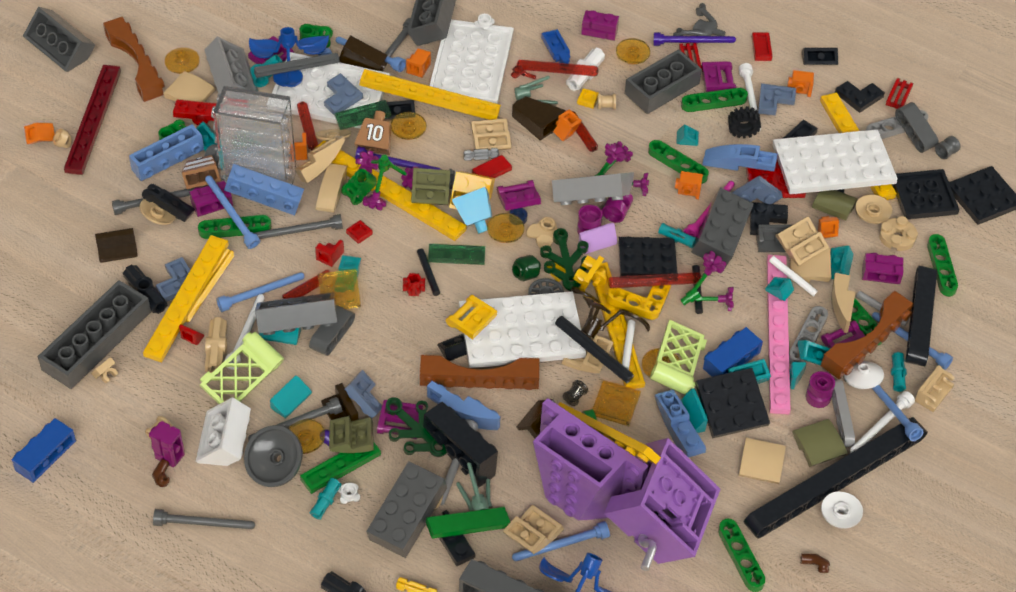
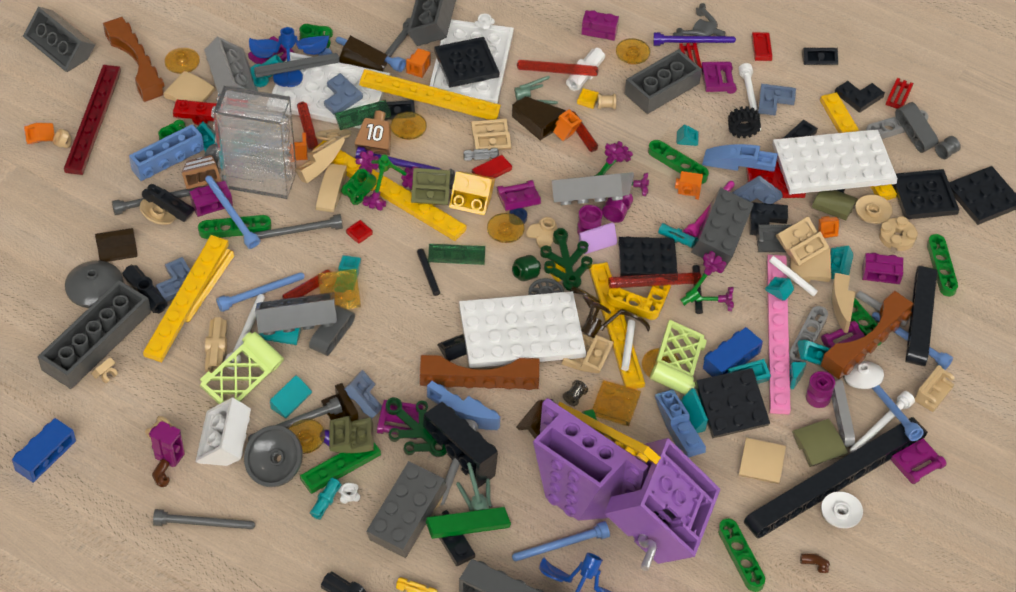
red slope [179,324,205,345] -> none
medium blue brick [224,164,304,216] -> none
red panel [315,240,344,267] -> none
red gear [403,273,425,296] -> none
yellow plate [445,295,497,339] -> none
medium azure torso [452,187,492,234] -> none
tan slope [503,505,564,554] -> none
clear red hand [511,65,536,79] -> none
blue hinge [541,29,571,69] -> none
black axle [555,316,634,383] -> none
yellow hips [573,255,607,291] -> none
green beam [681,88,748,112] -> none
orange brick [787,70,814,97] -> none
teal pin [891,352,907,392] -> none
none -> dark grey dish [65,260,123,308]
none -> black plate [434,37,500,88]
none -> magenta plate [891,438,947,484]

